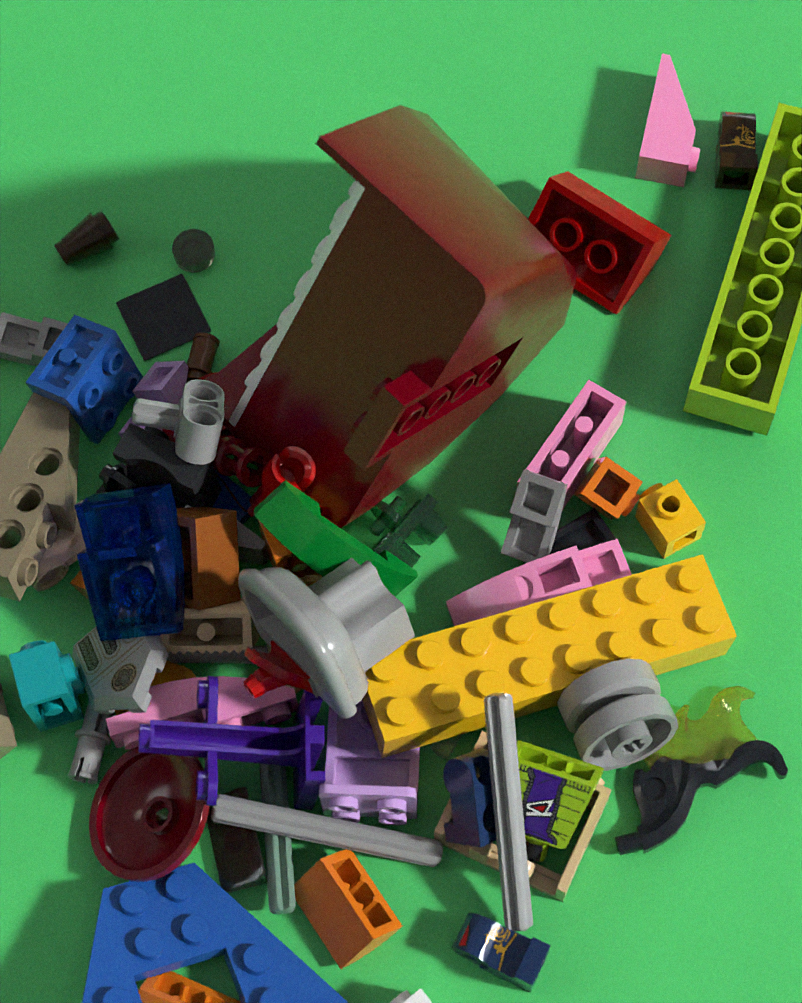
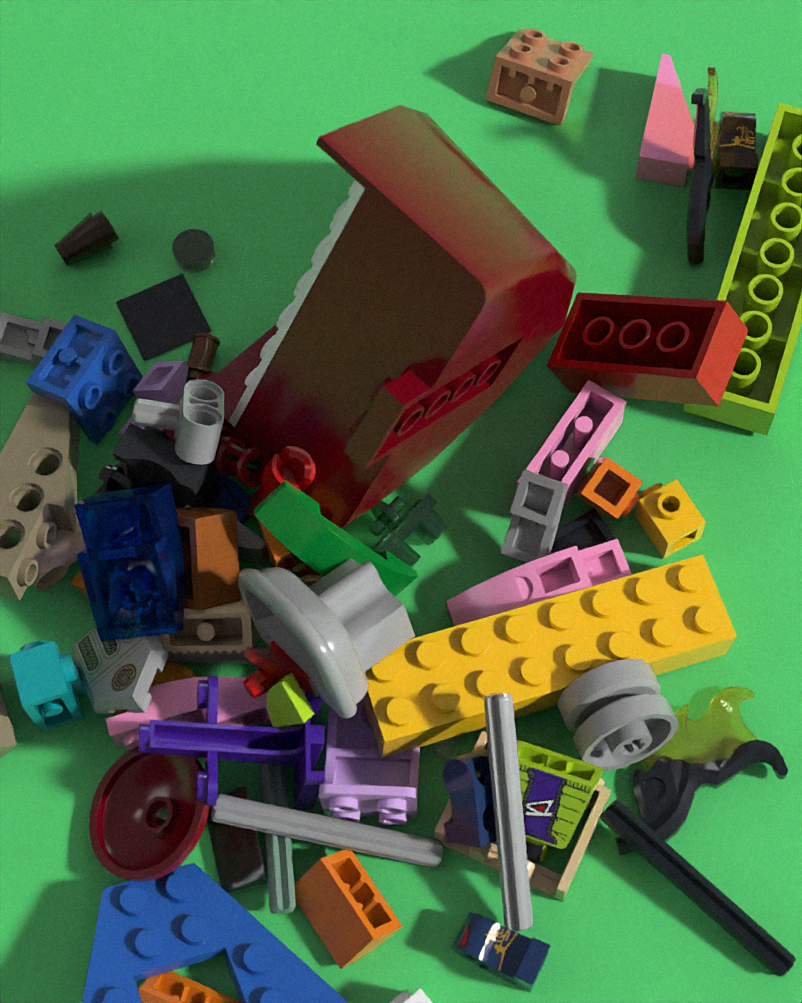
light grey axle [68,699,114,784] -> none
red slope [528,171,671,315] -> none
none -> lime tile [266,674,314,727]
none -> nougat bracket [485,28,593,126]
none -> red brick [547,292,748,407]
none -> black axle [600,800,796,977]
none -> black piece [686,67,718,263]

